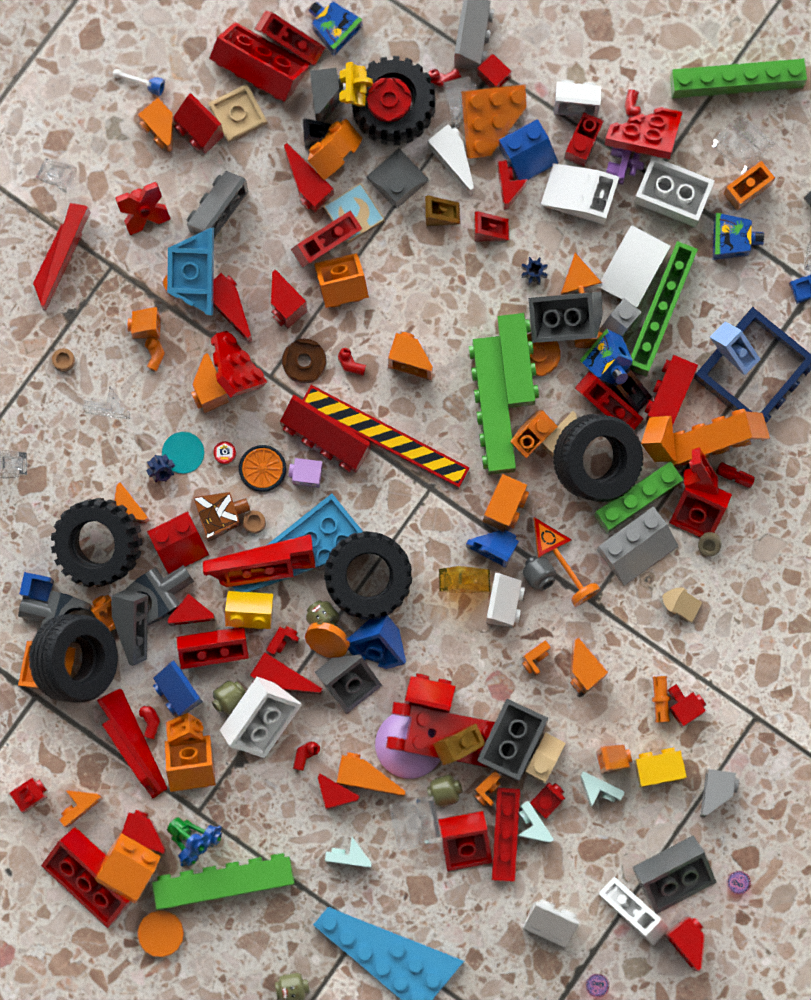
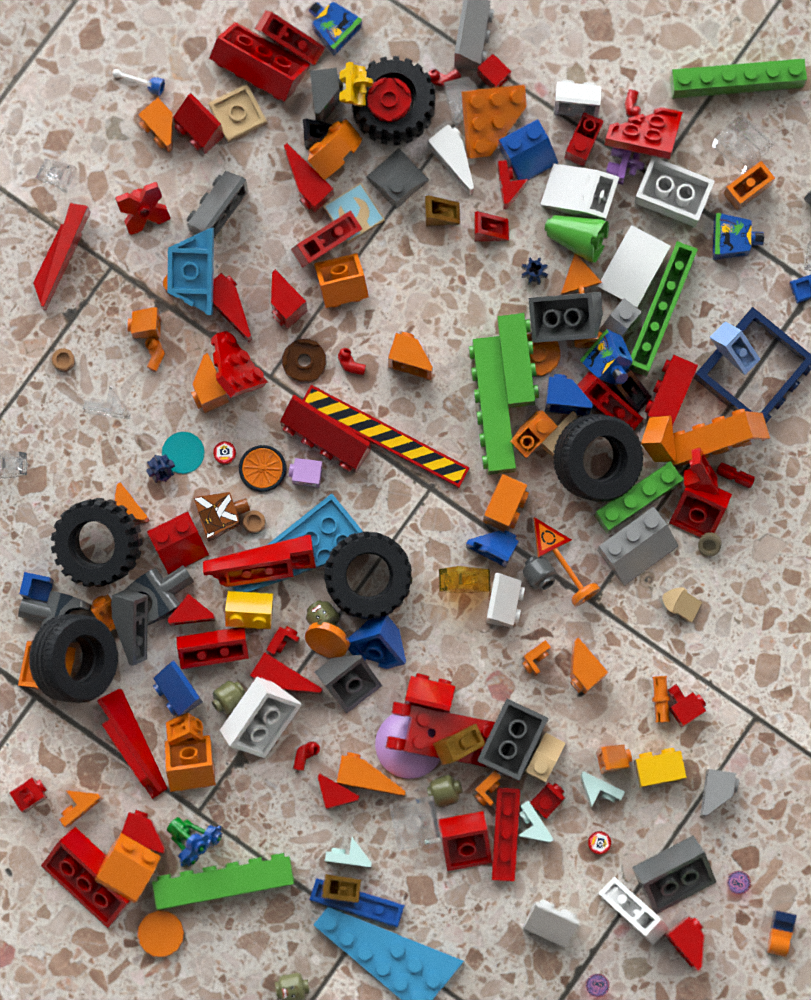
red arm [139,706,160,740] -> none
none -> blue tile [309,878,404,928]
none -> pearl gold slope [322,874,361,903]
none -> bright green cone [545,215,609,263]
none -> blue slope [545,374,593,416]
none -> tile [588,831,611,854]
none -> leg [767,910,797,957]

